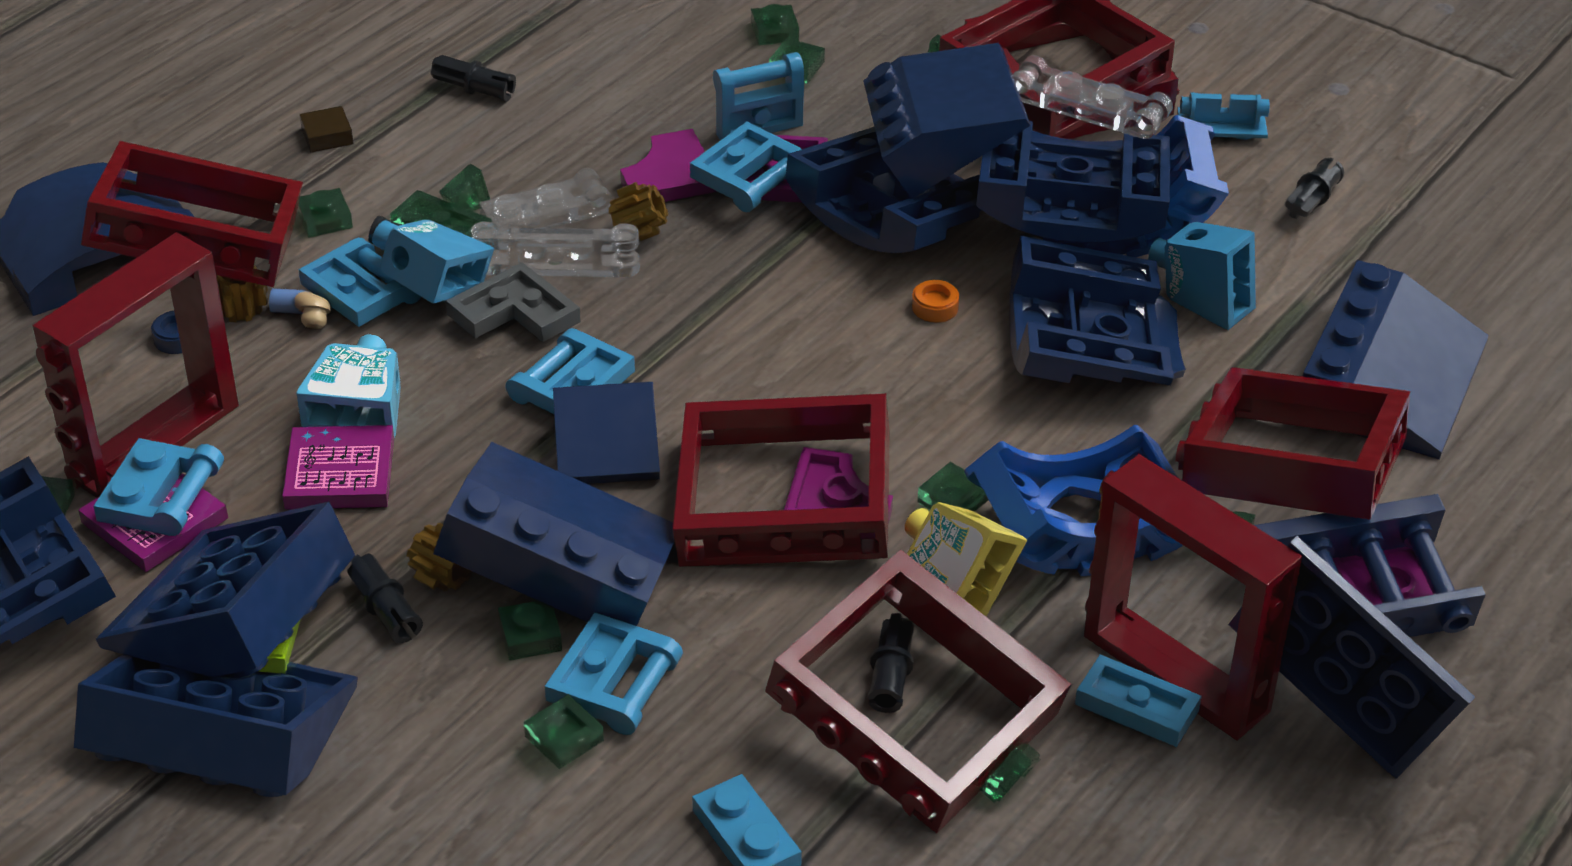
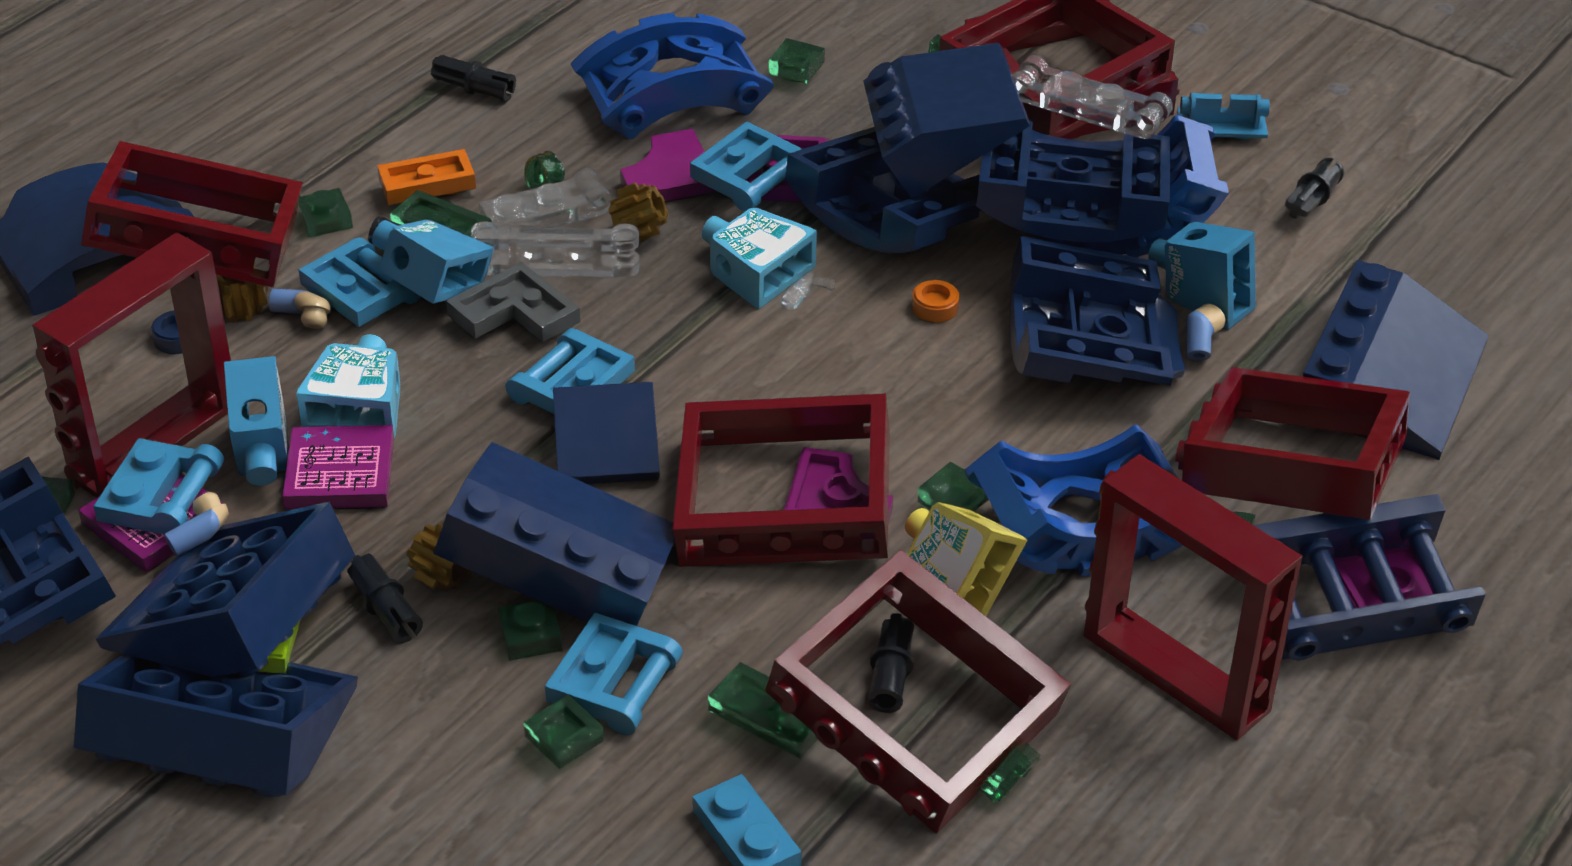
dark brown tile [299,106,354,153] -> none
clear green tile [439,164,491,211] -> none
dark azure plate [713,52,804,140] -> none
clear green plate [751,4,799,45] -> none
dark azure plate [1075,654,1201,747] -> none
dark blue slope [1228,536,1475,779] -> none
none -> medium blue arm [164,492,229,557]
none -> dark azure torso [224,356,288,486]
none -> orange plate [377,149,476,205]
none -> clear green plate [524,151,565,195]
none -> blue fence [570,13,774,139]
none -> medium azure torso [702,208,817,309]
none -> clear green plate [708,662,818,759]
none -> clear piece [781,271,836,311]
none -> medium blue arm [1187,304,1225,361]

